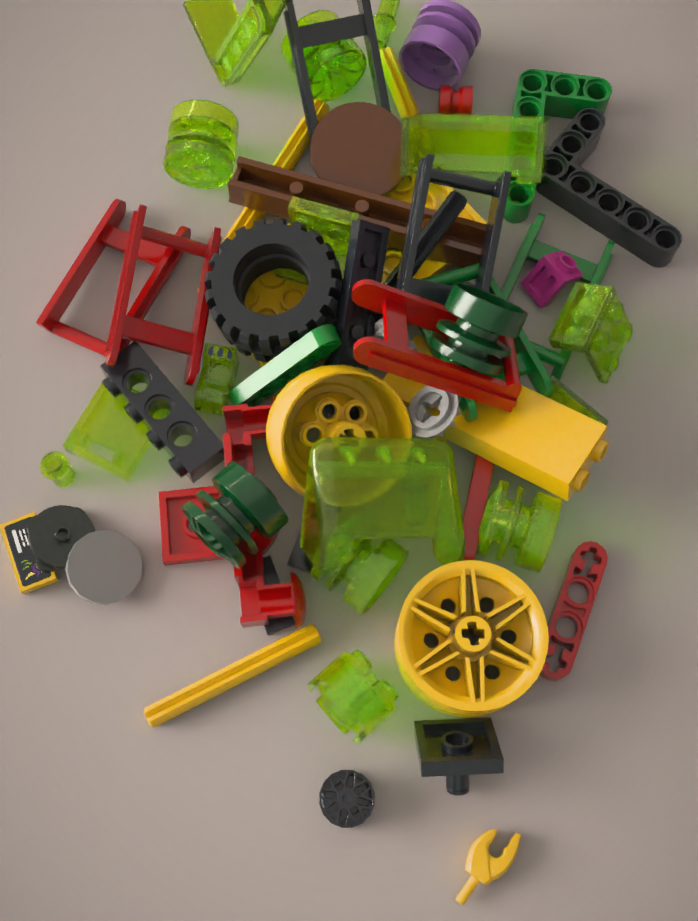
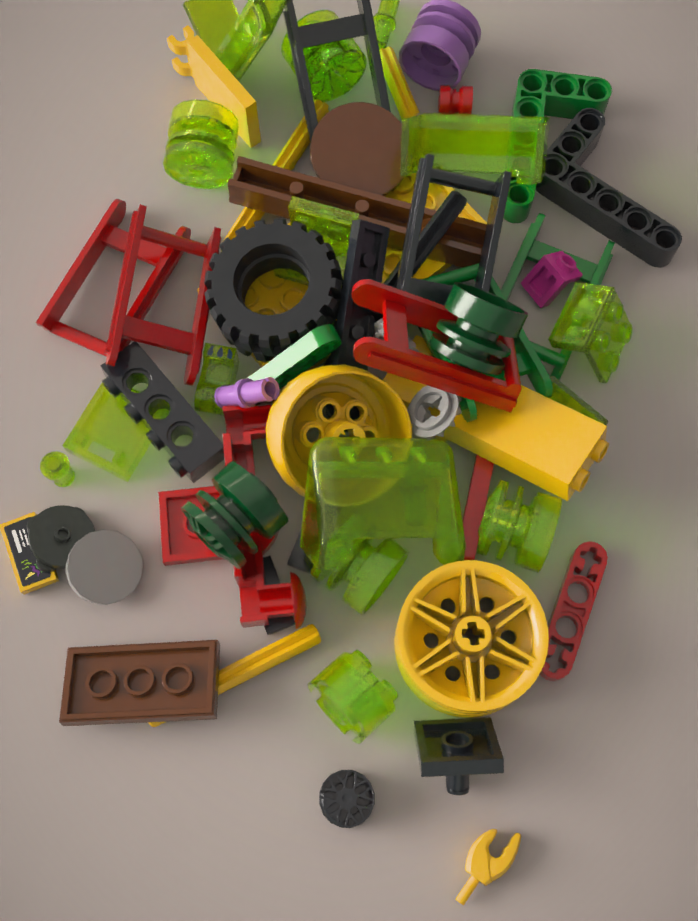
none -> reddish brown tile [59,640,220,726]
none -> yellow tile [167,25,261,148]
none -> medium lavender pin [214,377,280,408]

